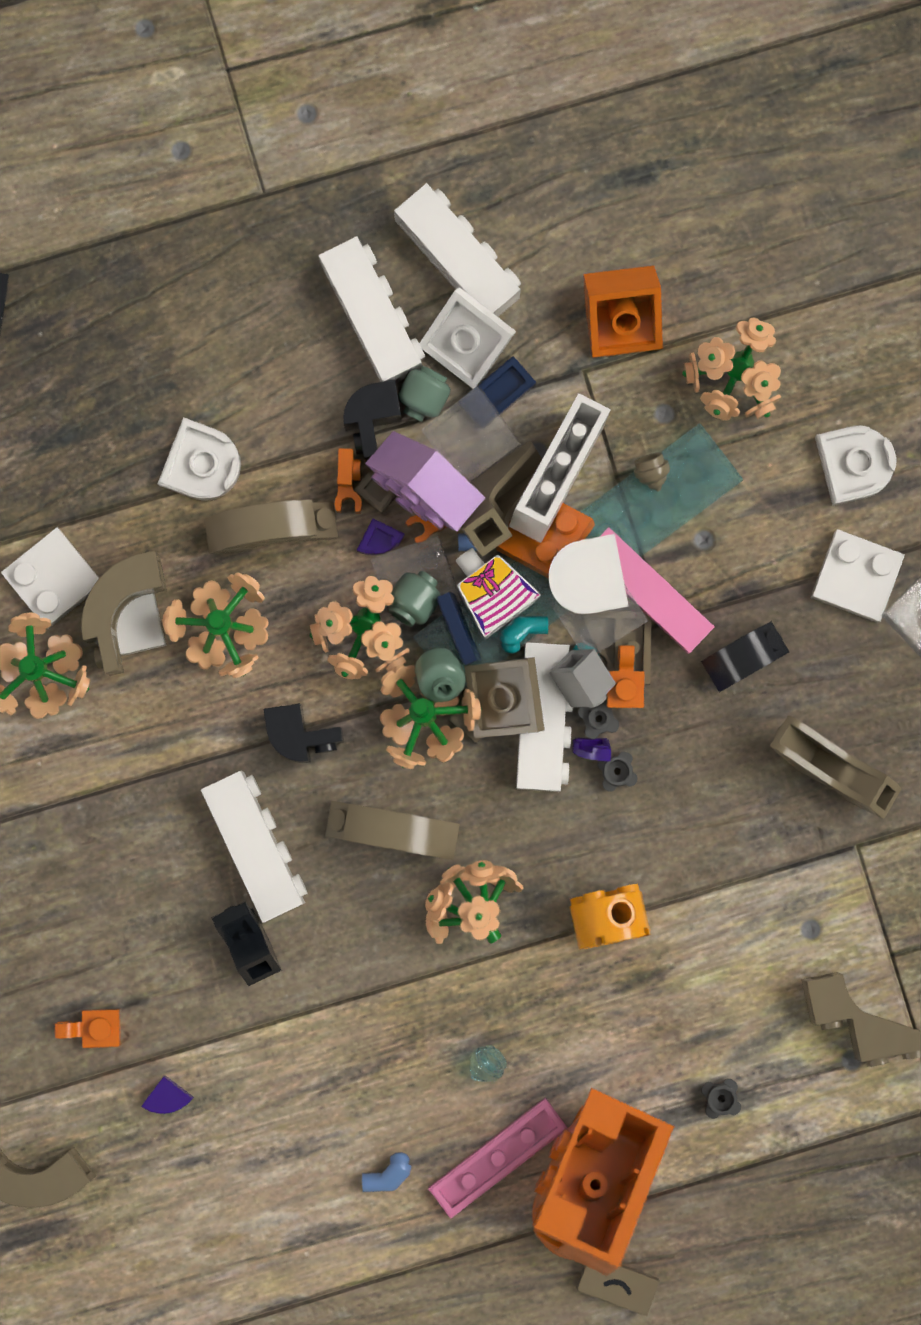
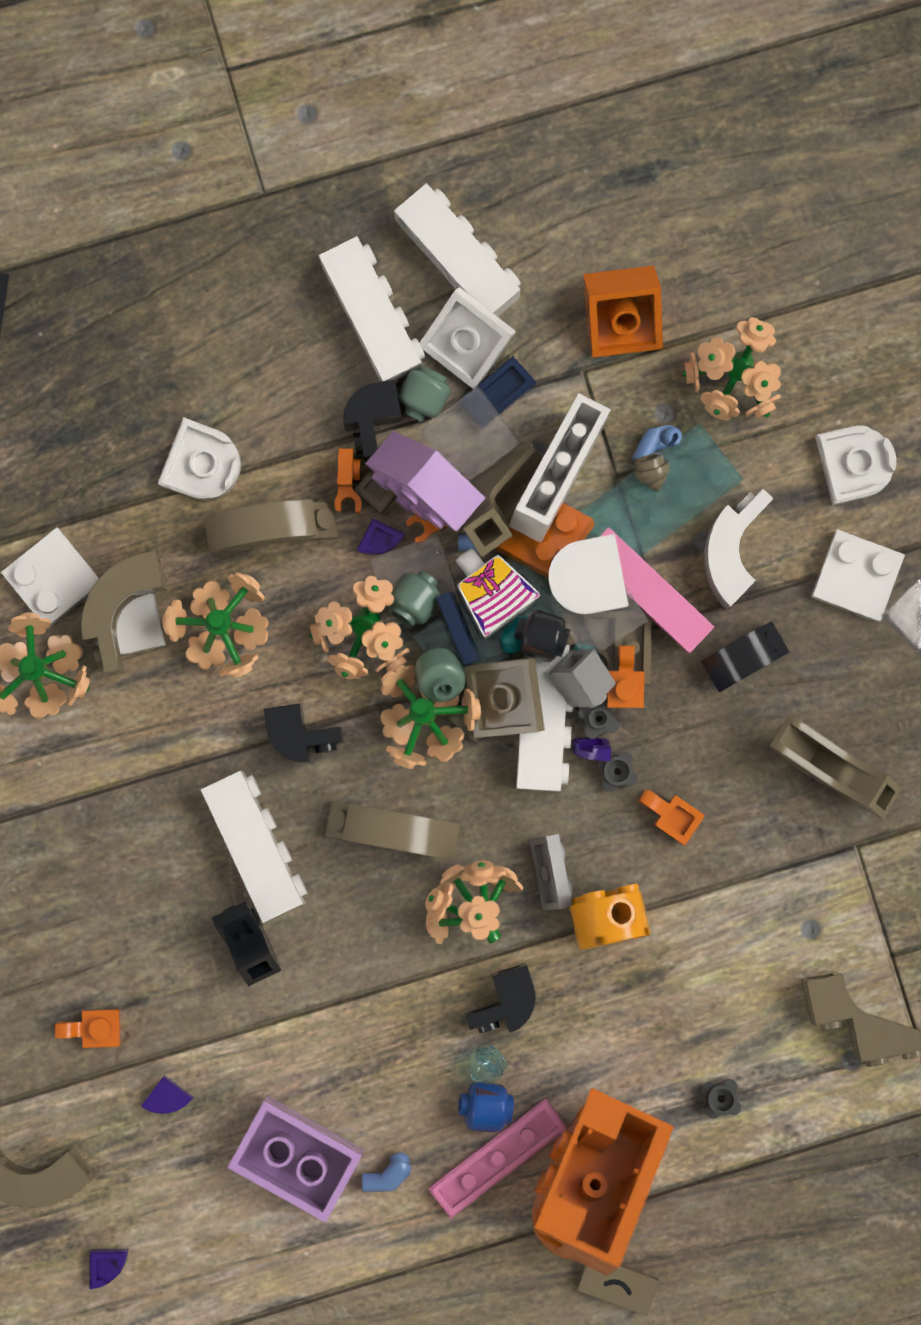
none -> dark purple tile [89,1249,129,1289]
none -> lavender brick [227,1096,364,1223]
none -> blue head [458,1082,514,1133]
none -> black brick [465,963,536,1034]
none -> black head [514,610,571,662]
none -> light grey plate [529,834,572,911]
none -> medium blue arm [631,425,682,461]
none -> orange plate [638,789,705,846]
none -> white arch [704,489,774,610]

